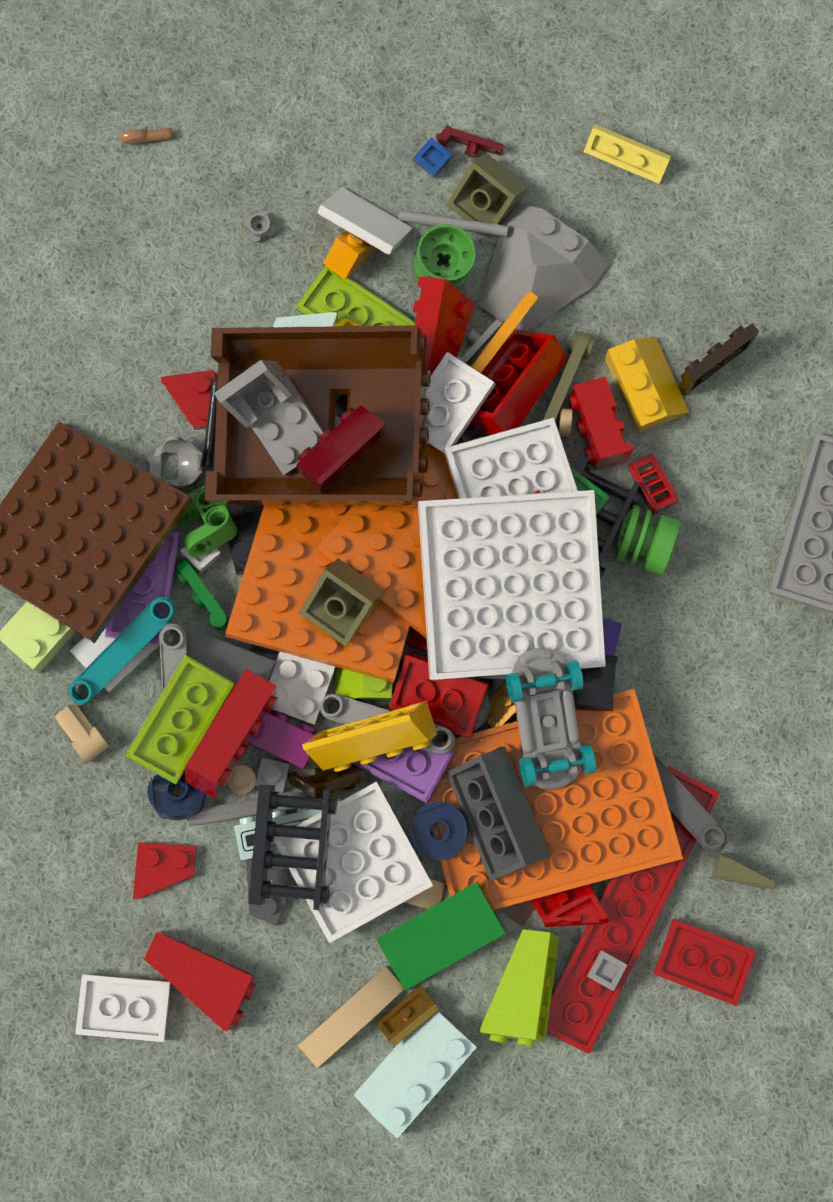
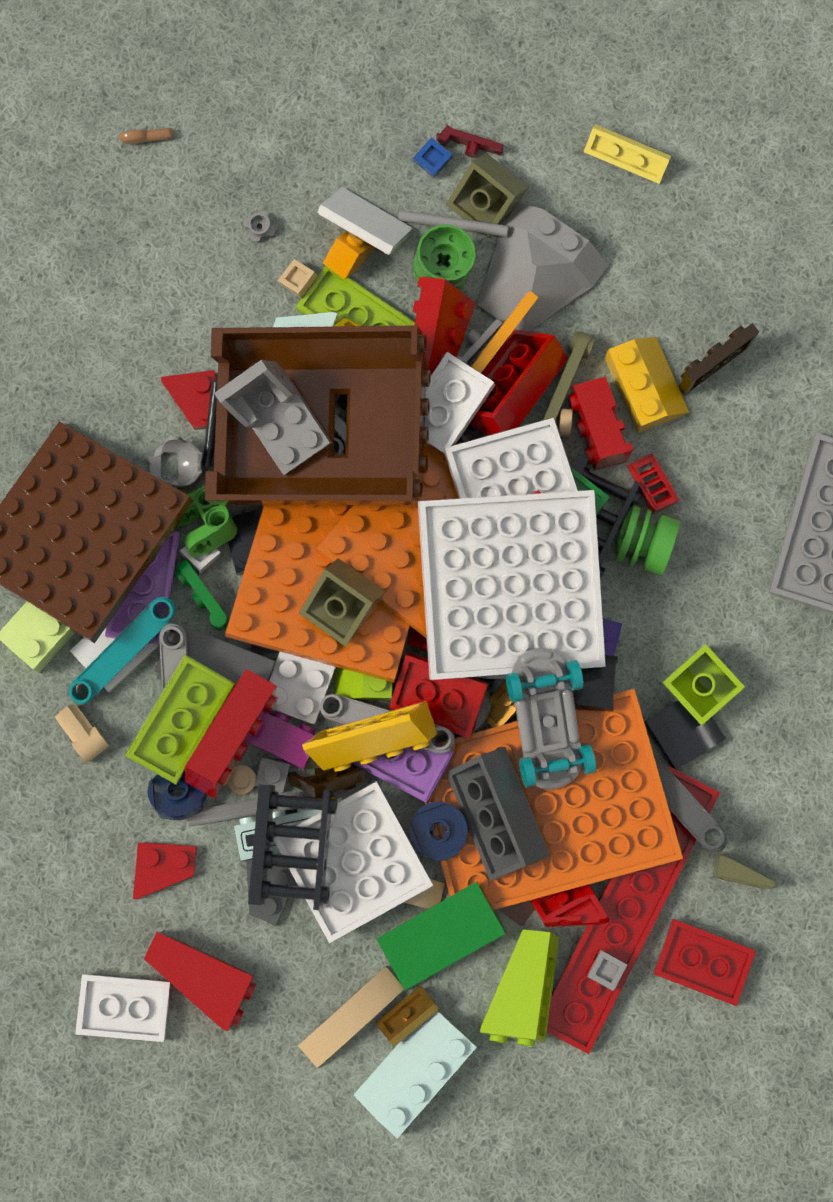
dark red slope [296,405,386,494] -> none
none -> tan plate [278,259,318,299]
none -> black slope [644,700,726,770]
none -> lime slope [662,644,745,726]

